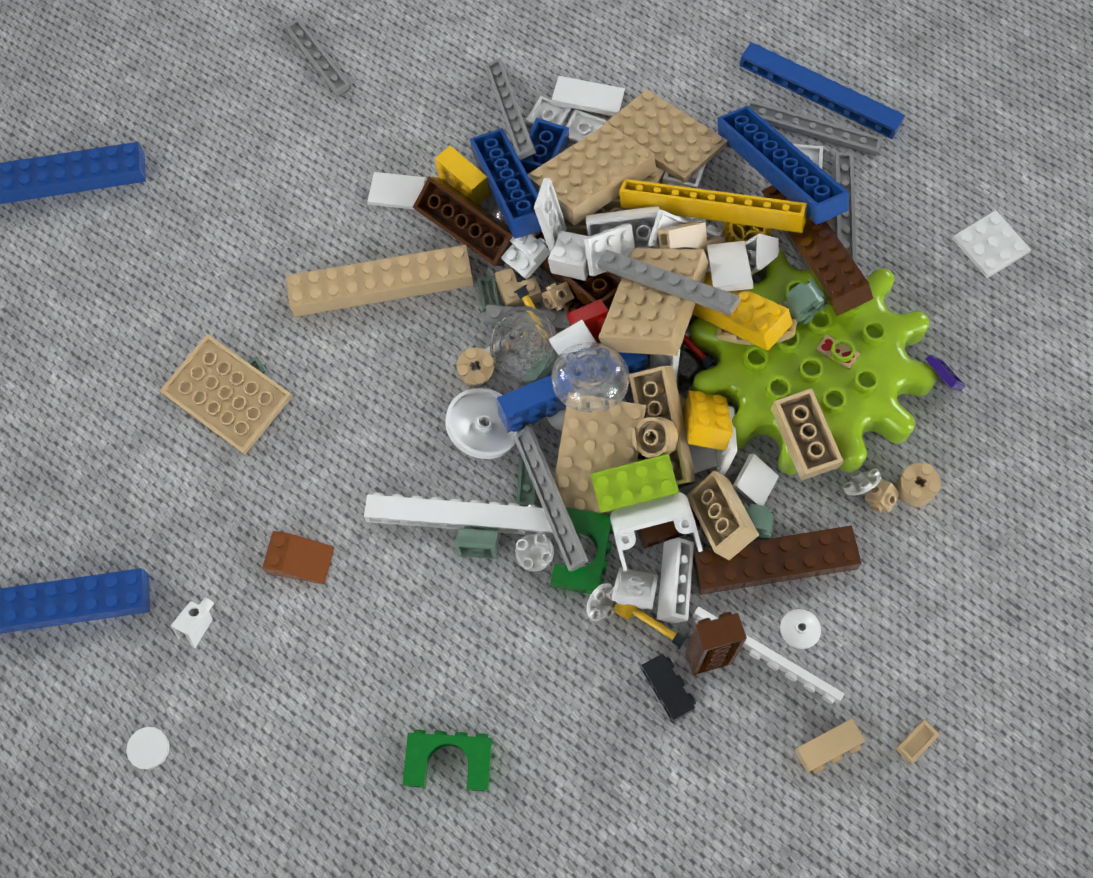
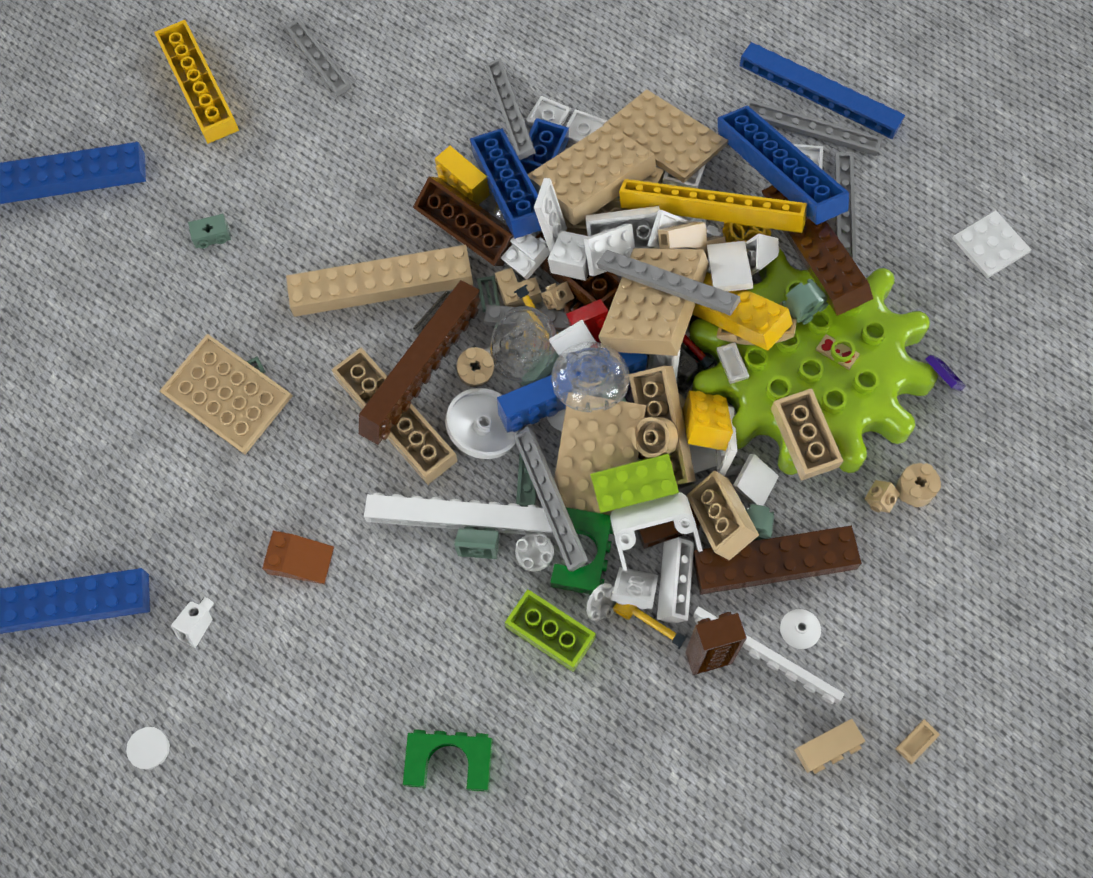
white tile [367,172,426,210] -> none
white tile [551,76,625,116] -> none
black brick [641,653,696,723] -> none
white dish [842,469,881,495] -> none
none -> yellow brick [154,20,239,144]
none -> sand green brick [188,214,231,249]
none -> tan brick [331,347,458,485]
none -> reddish brown brick [358,280,480,445]
none -> clear smoke axle [413,291,450,334]
none -> lime brick [505,589,596,672]
none -> white tile [716,342,749,384]

